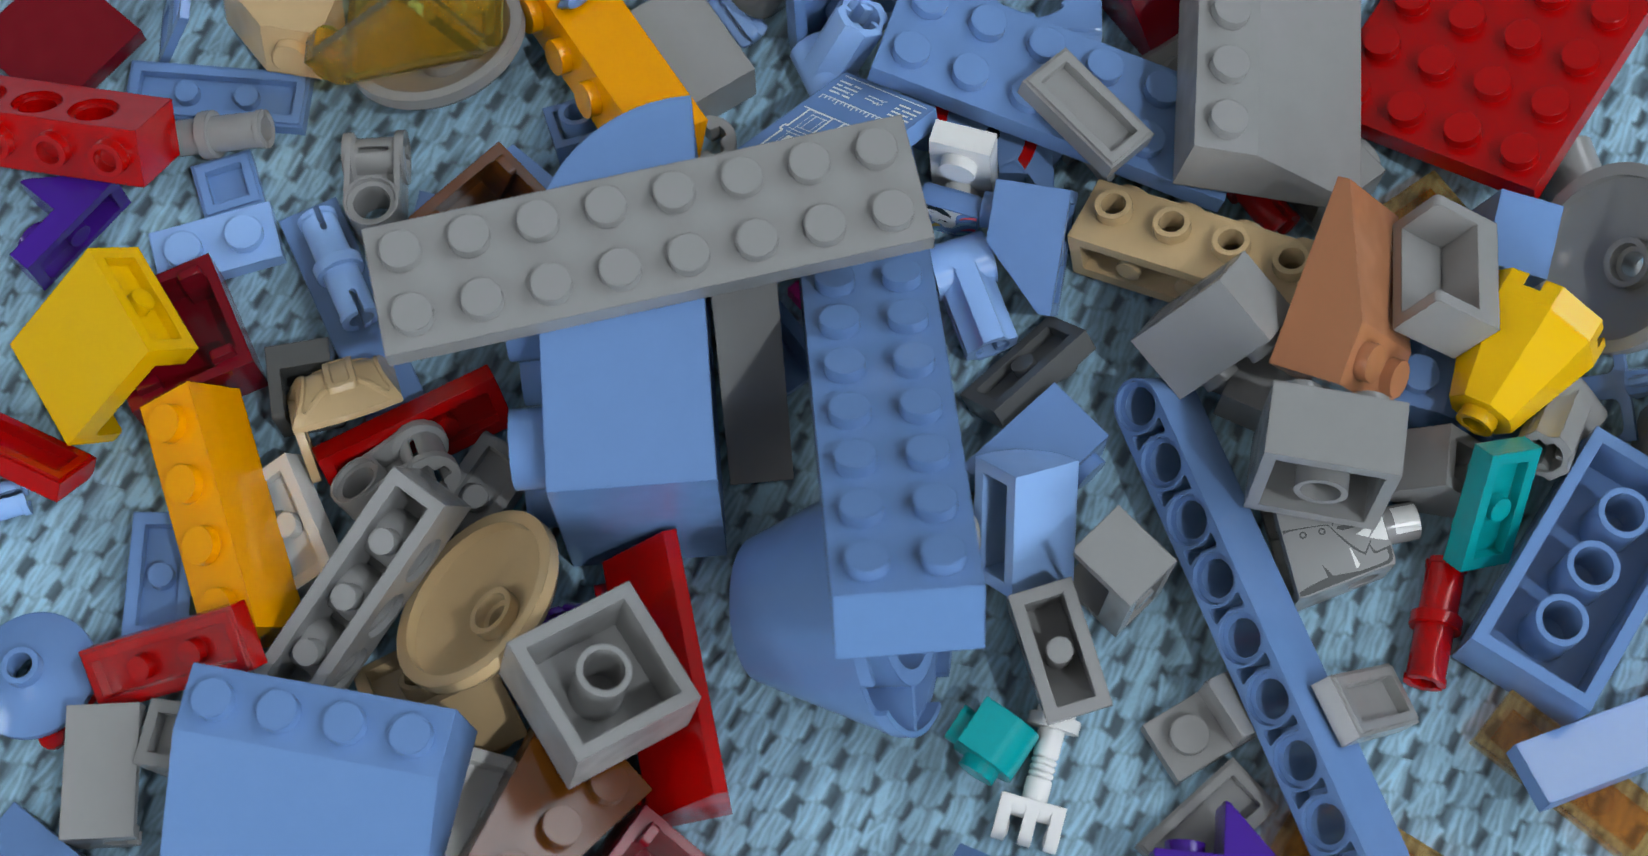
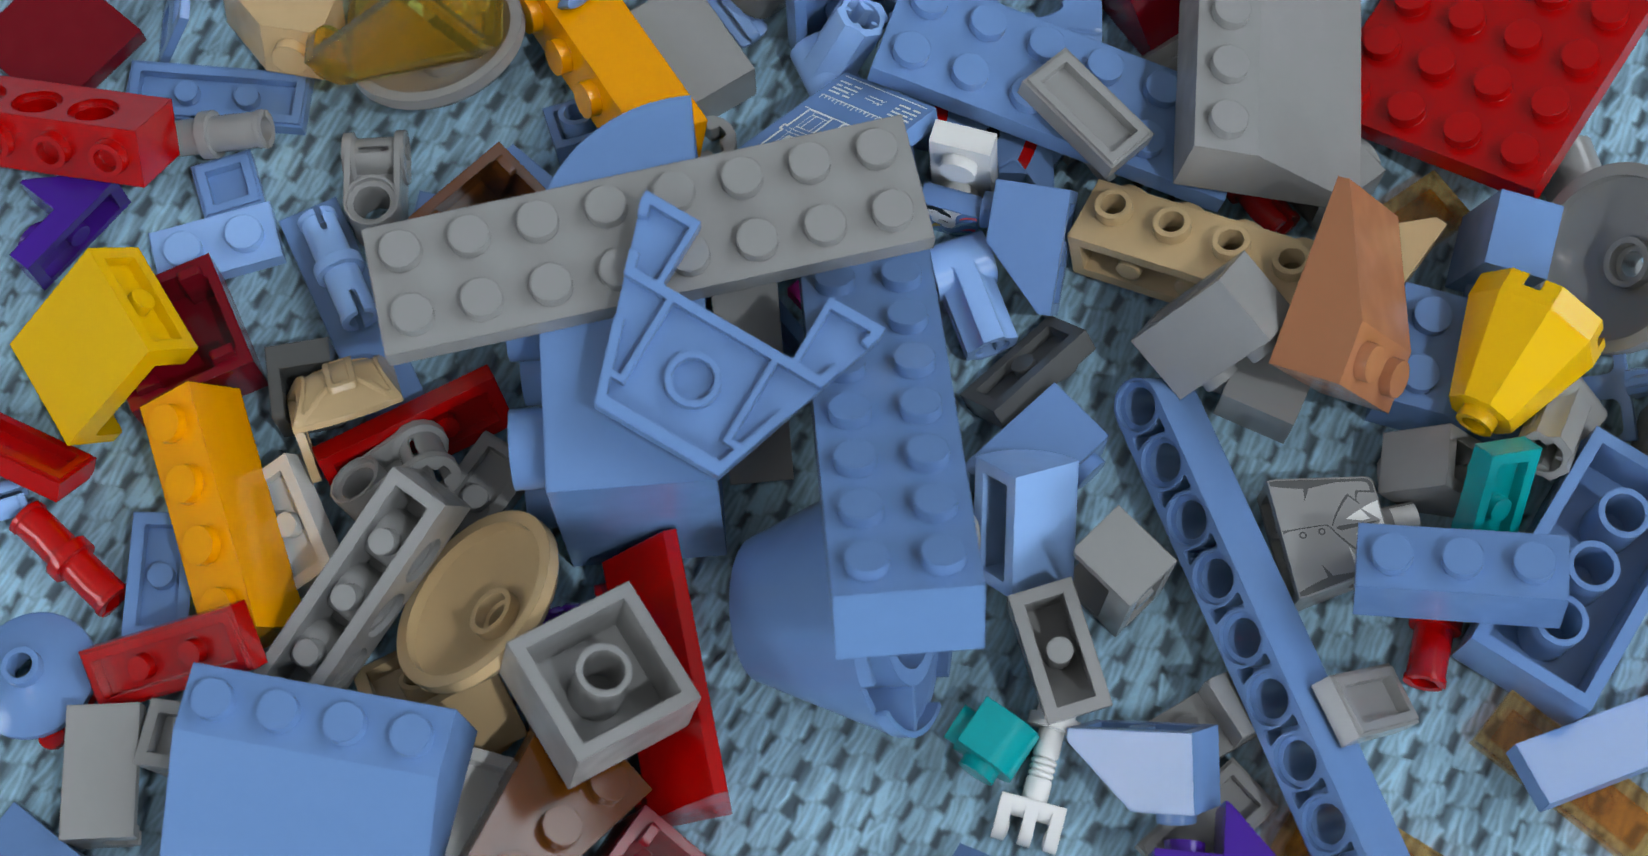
light grey brick [1243,379,1410,530] -> none
light grey panel [1393,195,1500,359] -> none
none -> red pin [9,501,126,618]
none -> medium blue wing [594,190,886,480]
none -> slope [1067,719,1221,826]
none -> medium blue brick [1353,523,1570,629]

